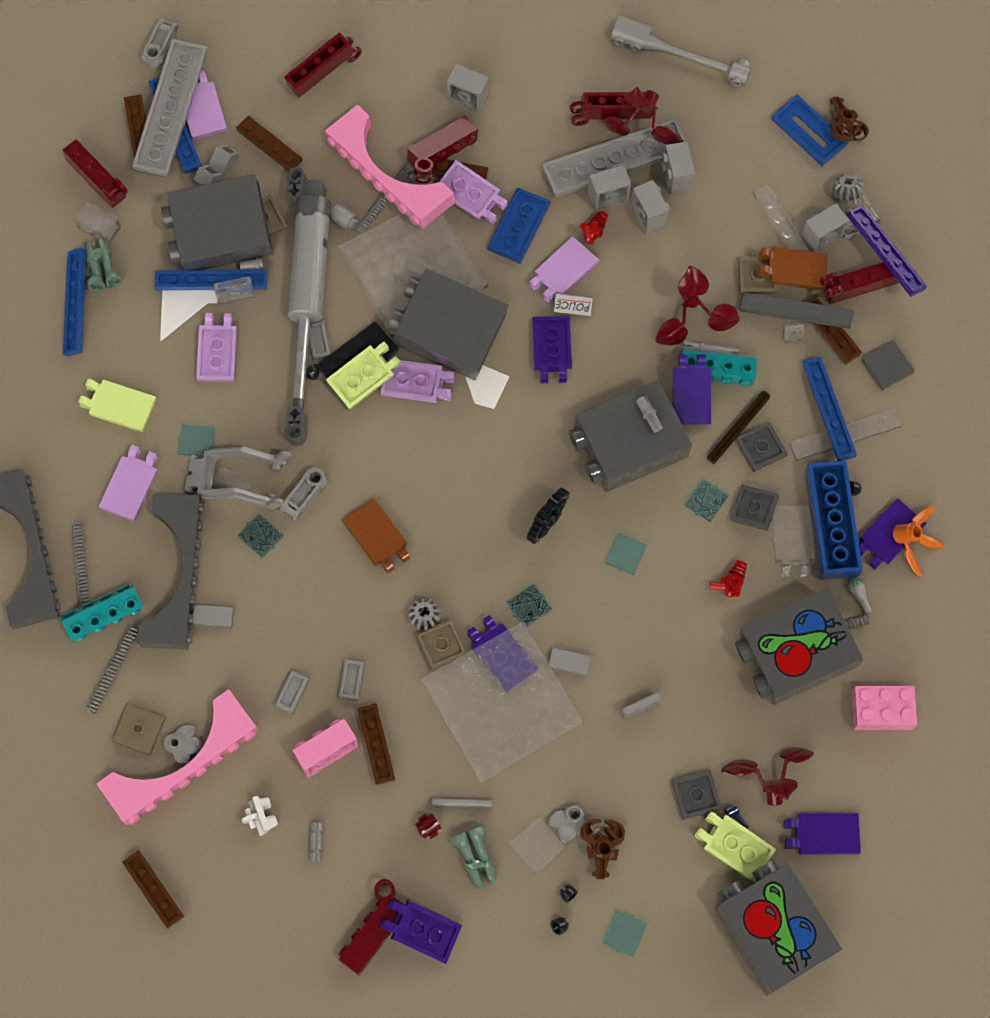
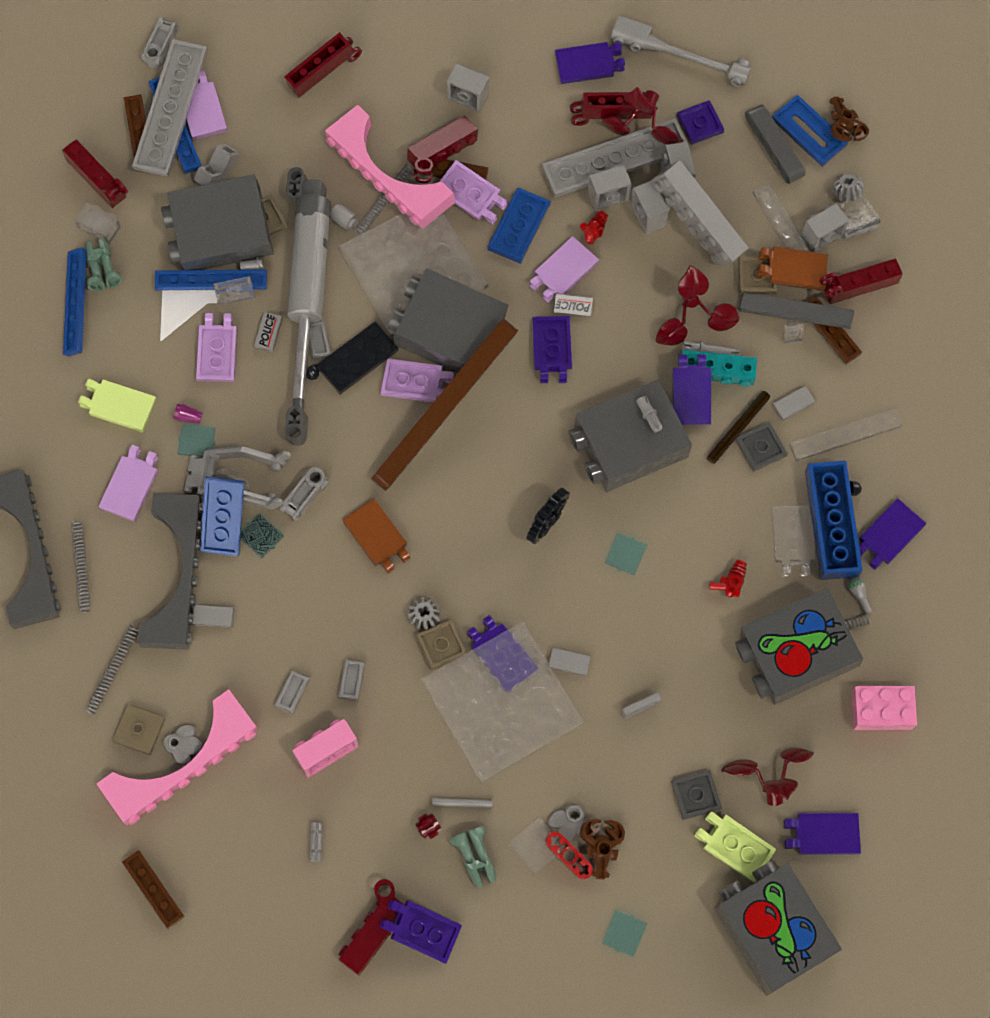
teal brick [60,582,144,642] -> none
reddish brown plate [236,116,302,172] -> none
white hips [242,796,278,836] -> none
yellowish green tile [326,341,401,410] -> none
reddish brown plate [357,703,396,785] -> none
white sticker [466,365,509,409] -> none
clear light blue piece [506,584,552,628] -> none
black hinge [551,917,569,935] -> none
black hinge [560,885,578,903] -> none
clear light blue piece [684,479,729,522] -> none
dark blue hand [725,806,749,829] -> none
dark grey tile [730,485,779,531] -> none
blue plate [802,357,857,461] -> none
dark purple tile [846,205,927,297] -> none
dark grey tile [862,341,915,390] -> none
orange plant [893,507,944,577] -> none
none -> magenta cone [173,403,203,423]
none -> tile [200,476,245,556]
none -> light grey tile [254,312,282,352]
none -> reddish brown beam [371,318,519,491]
none -> red beam [545,832,593,879]
none -> dark purple tile [555,42,625,84]
none -> light grey brick [652,160,748,266]
none -> dark purple tile [677,100,725,145]
none -> dark grey beam [745,104,805,184]
none -> light grey tile [772,386,815,421]

